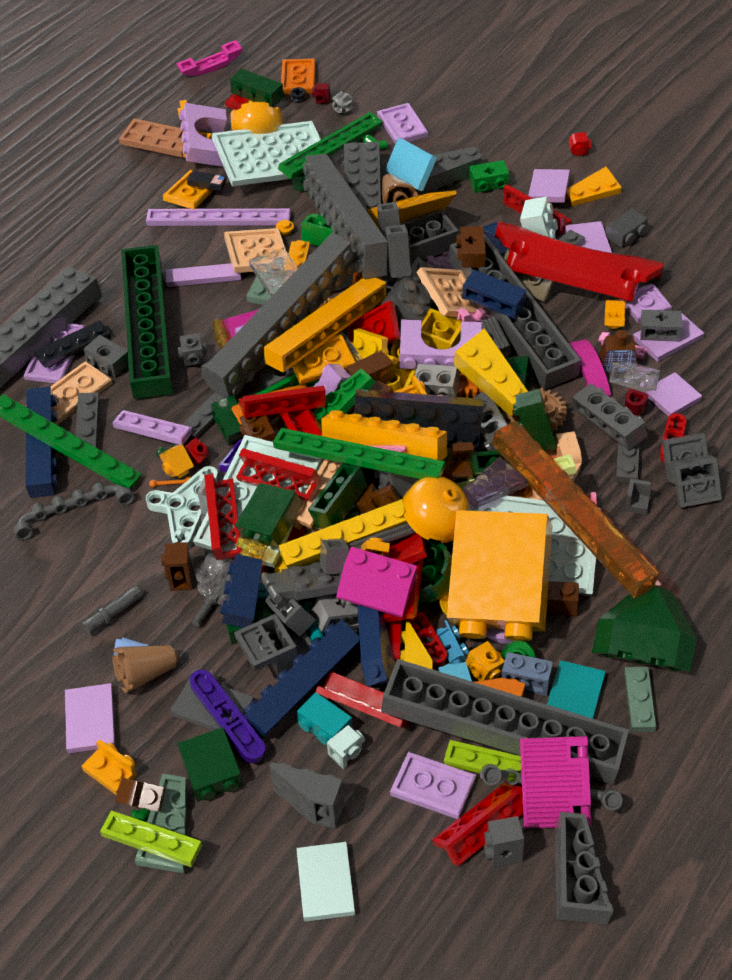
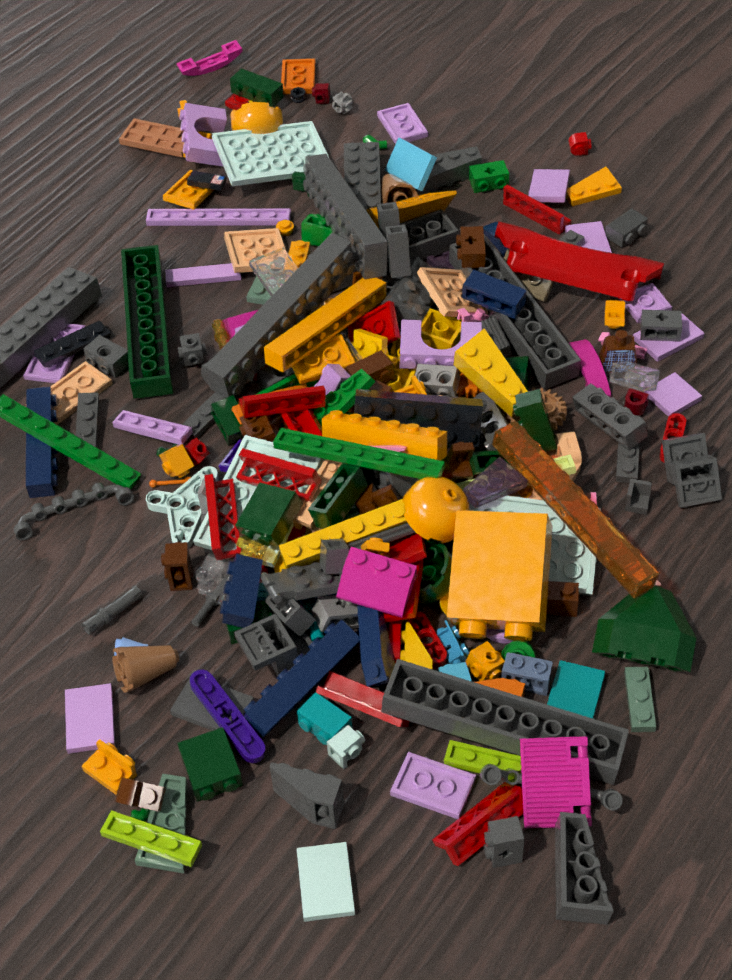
green plate [278,112,383,179] -> none
light aqua brick [520,196,558,239] -> none

